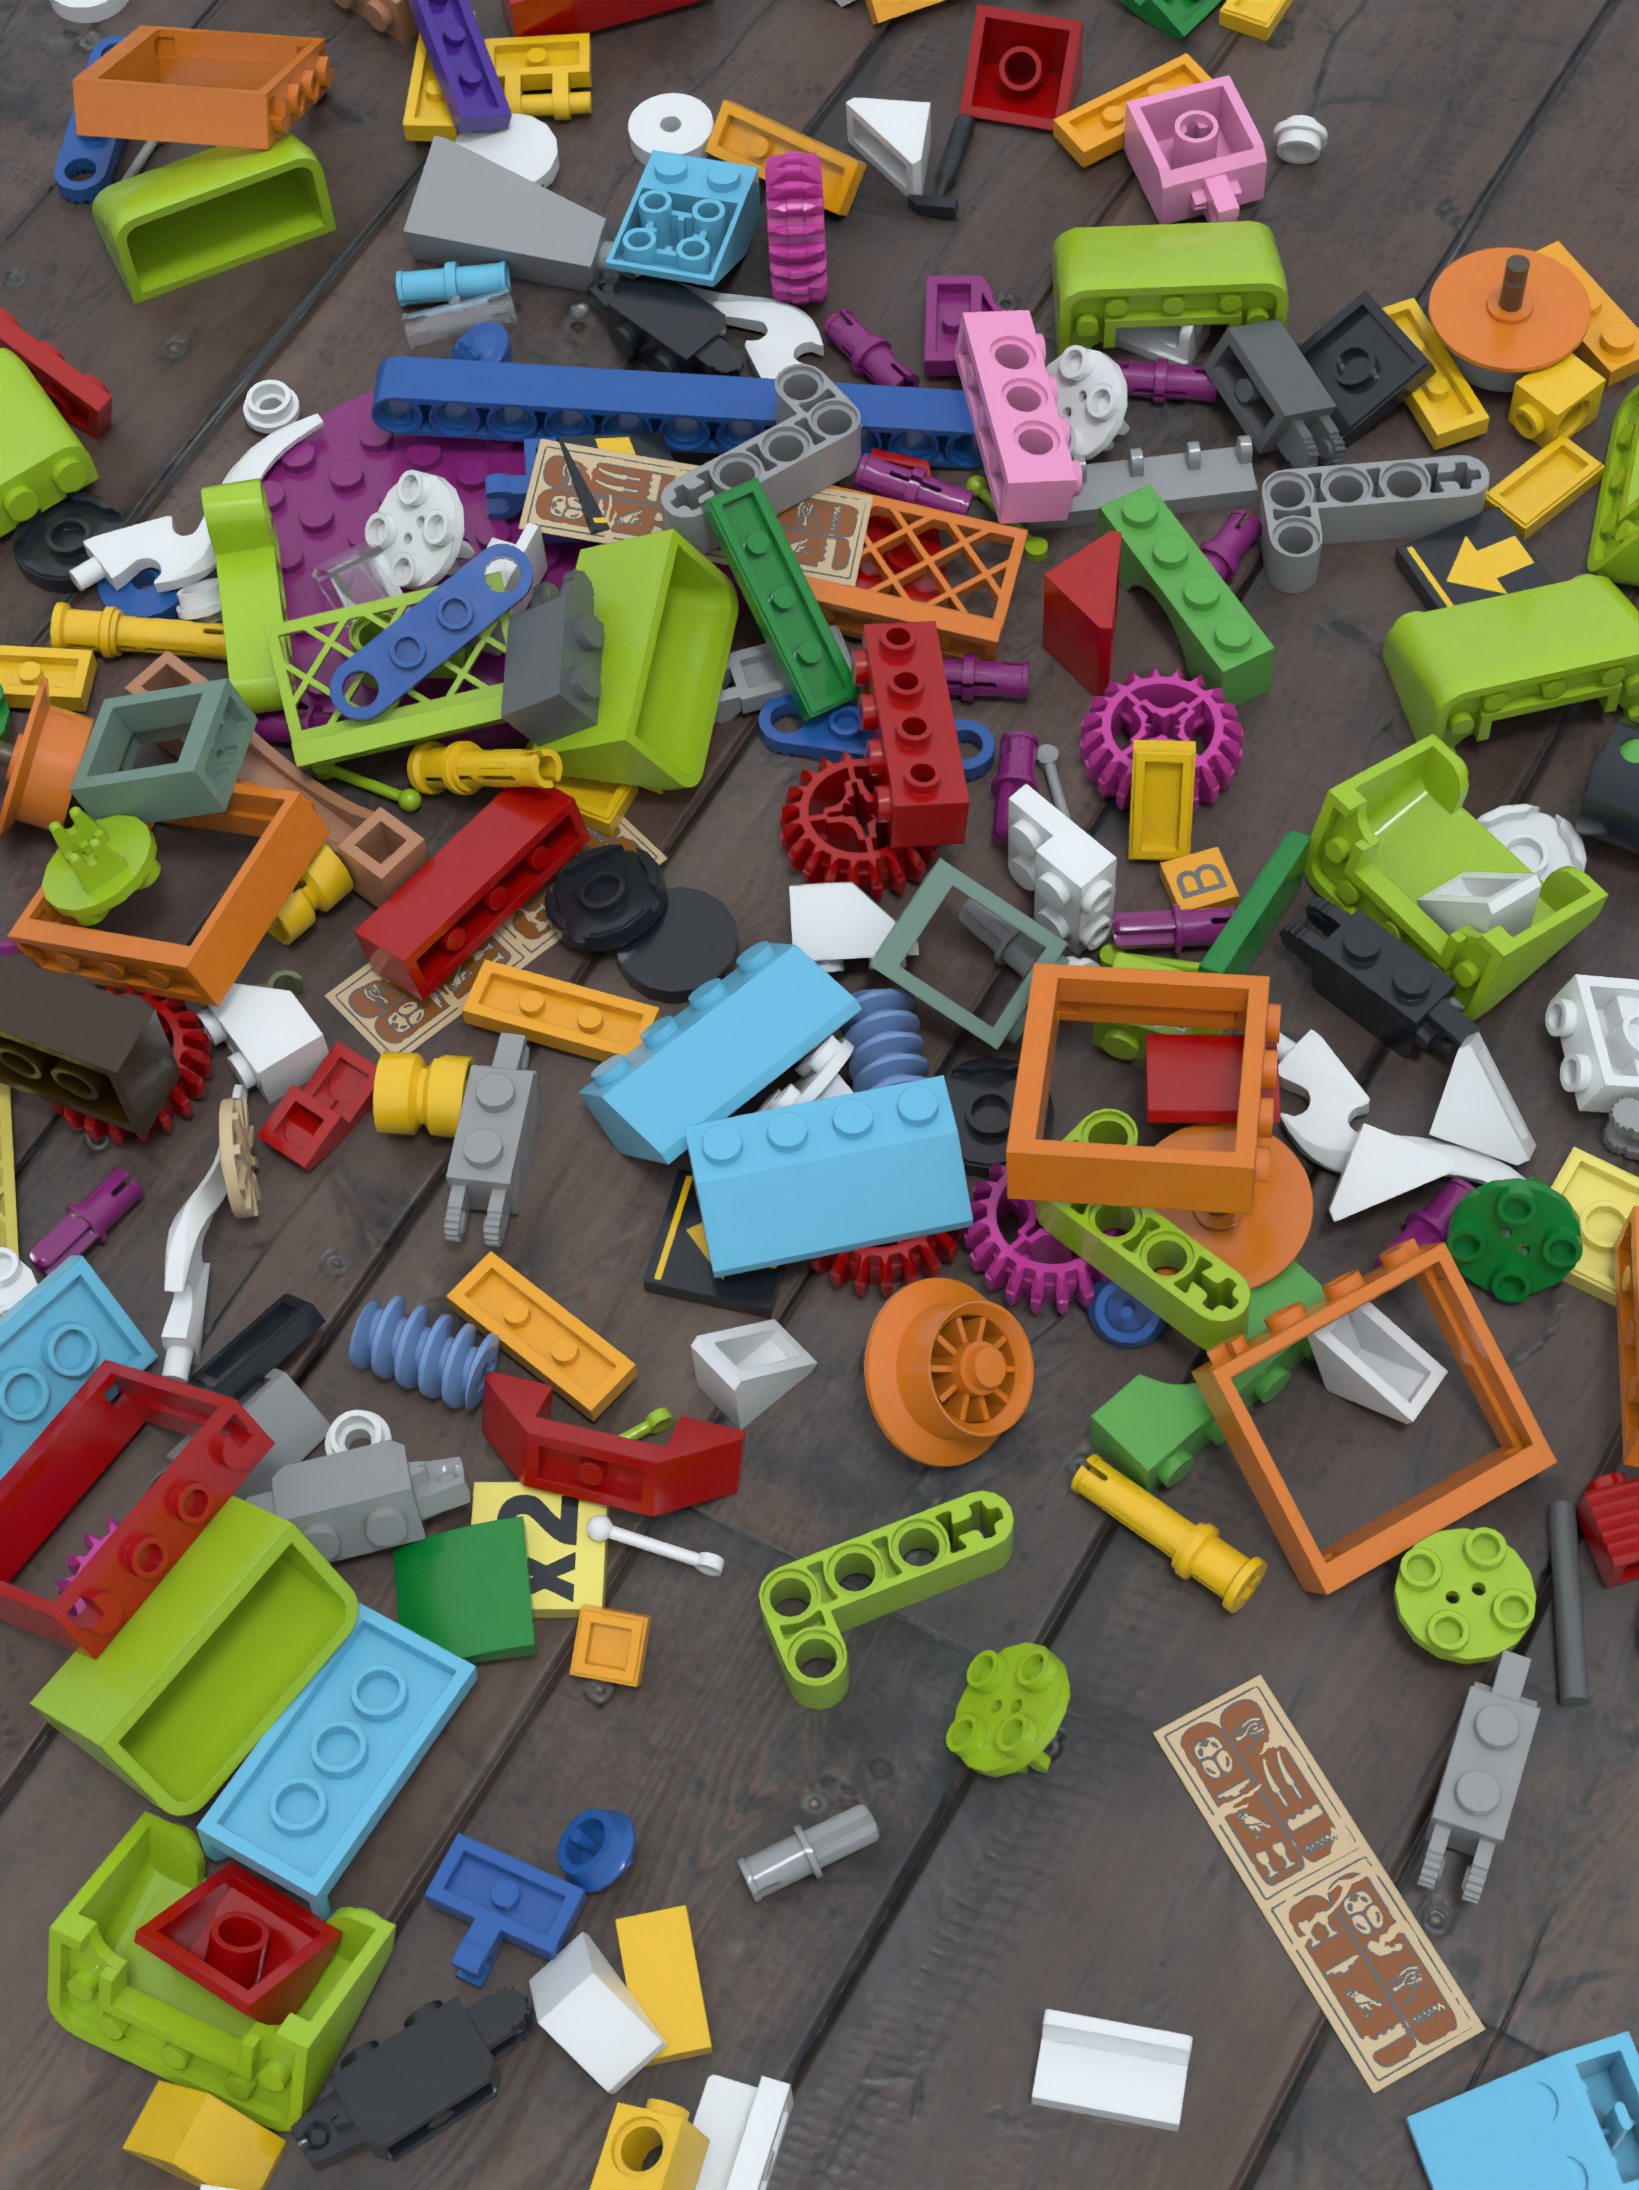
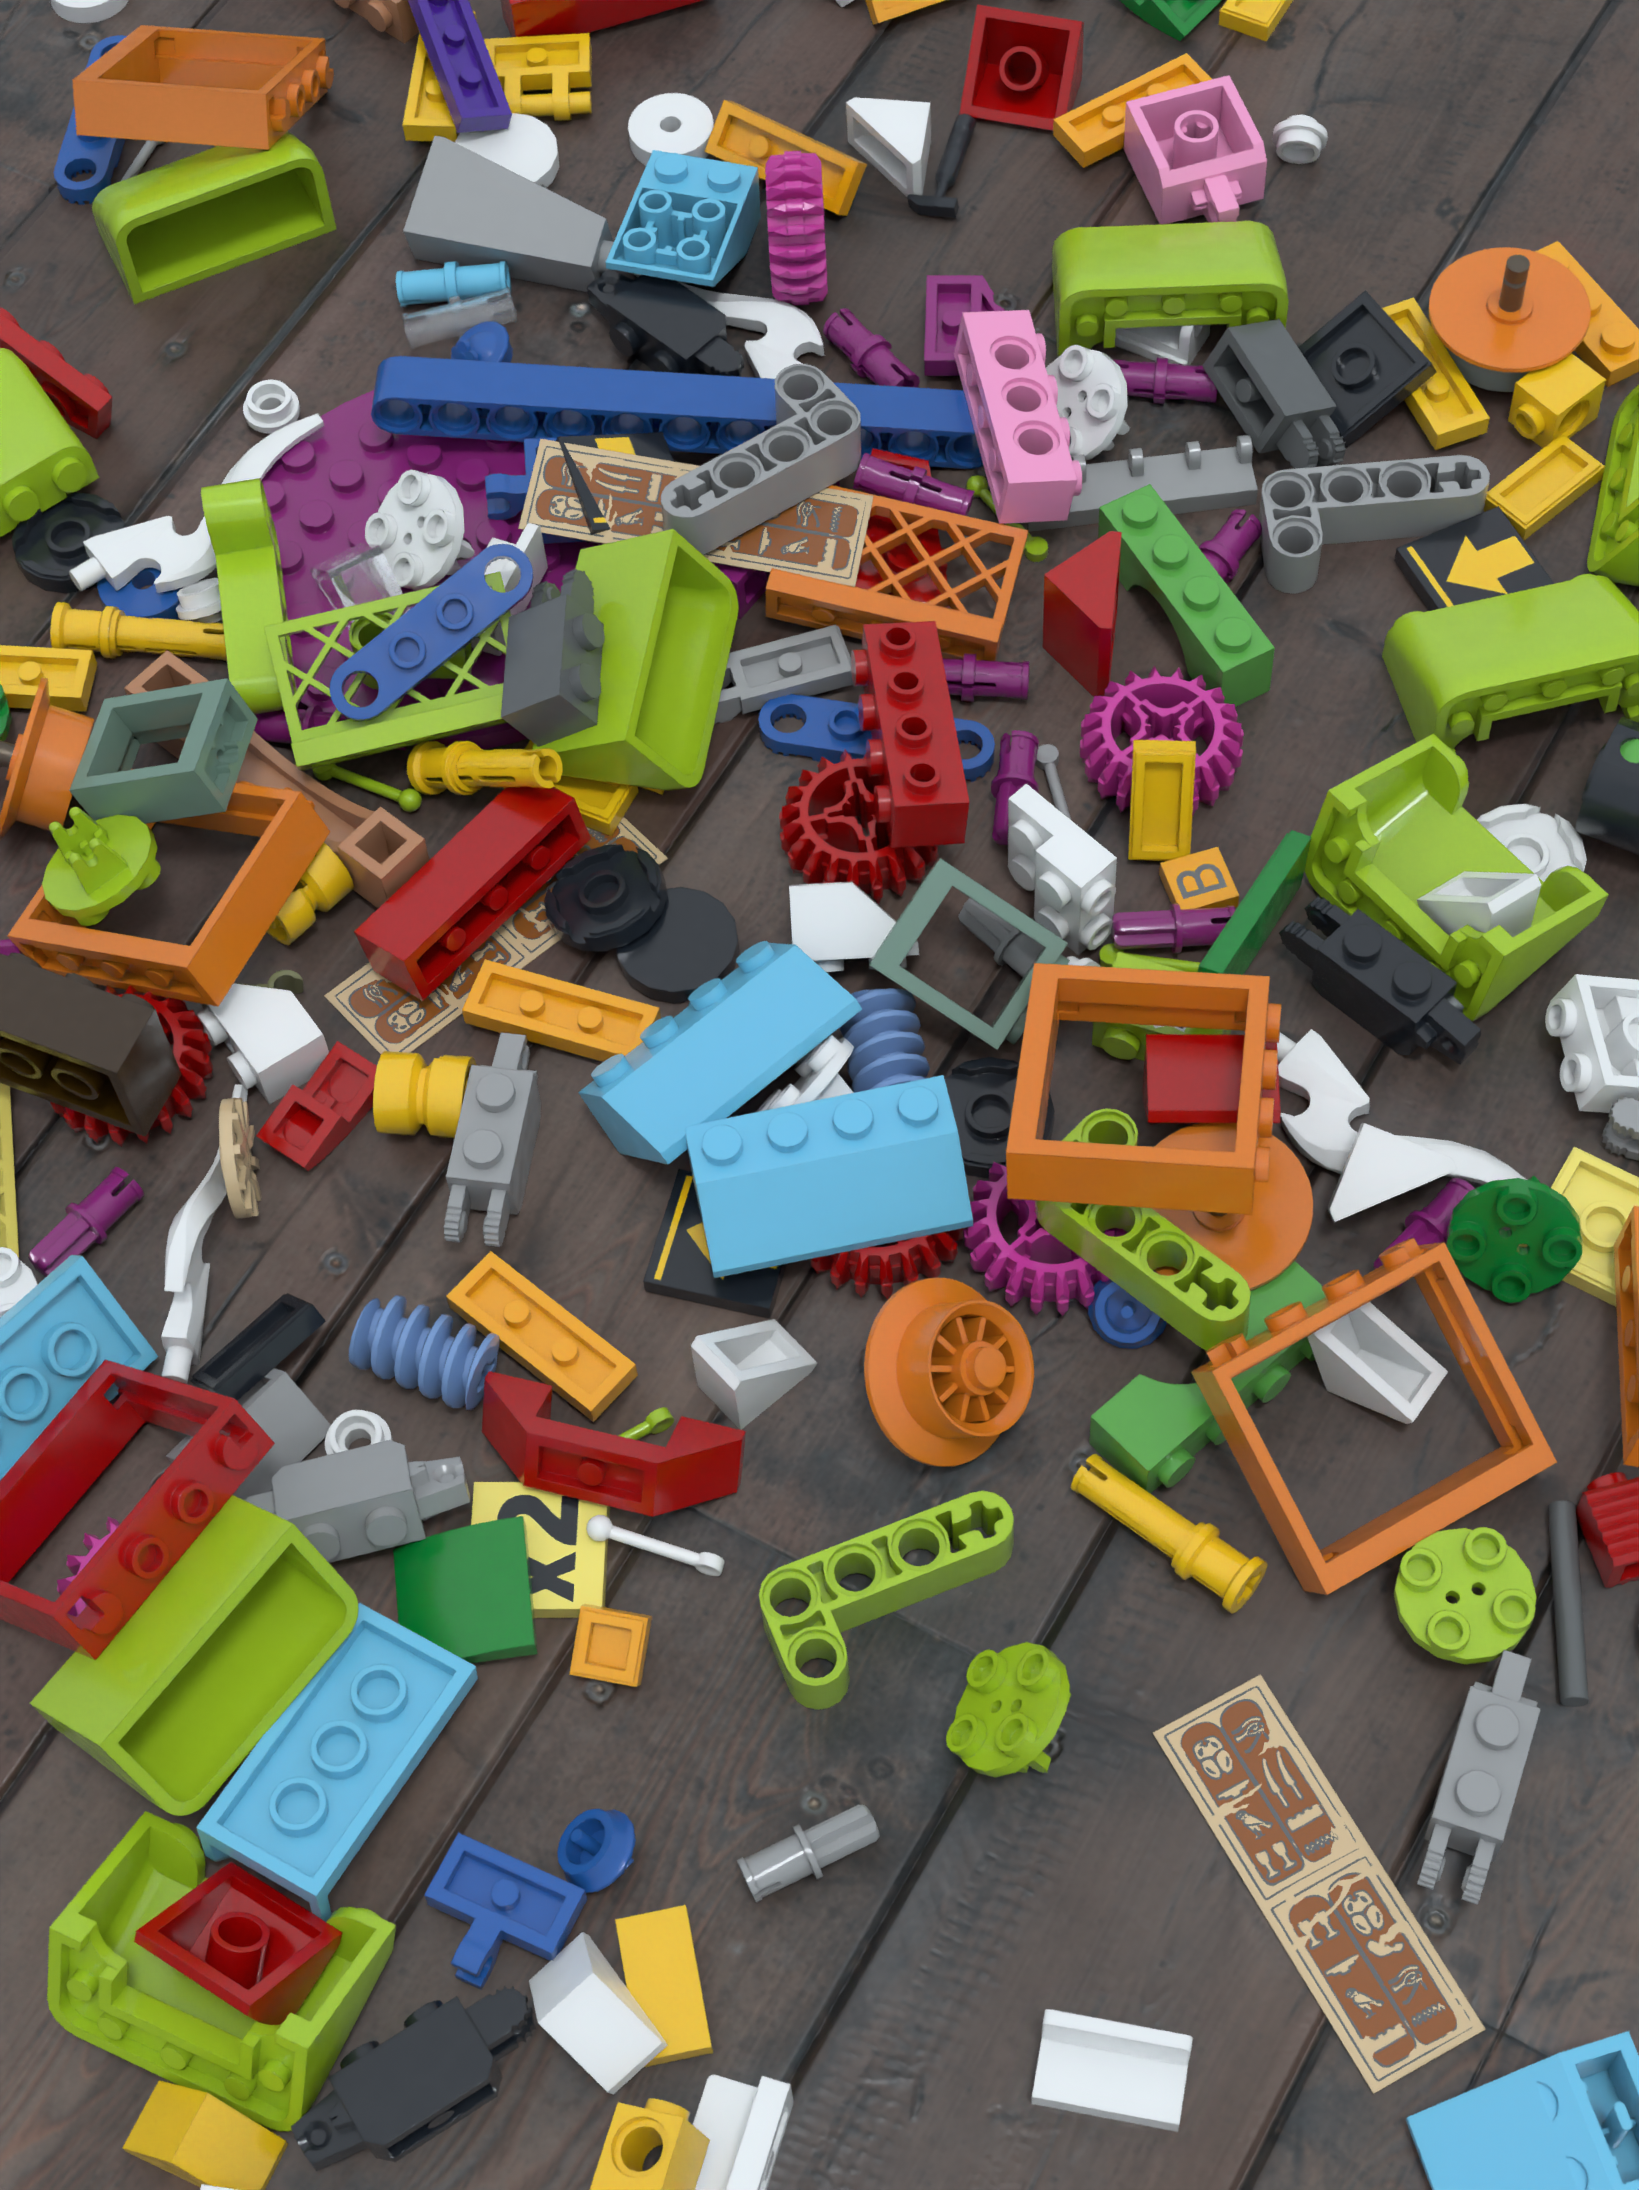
green tile [700,477,862,722] -> none
white slope [1429,1031,1537,1166] -> none

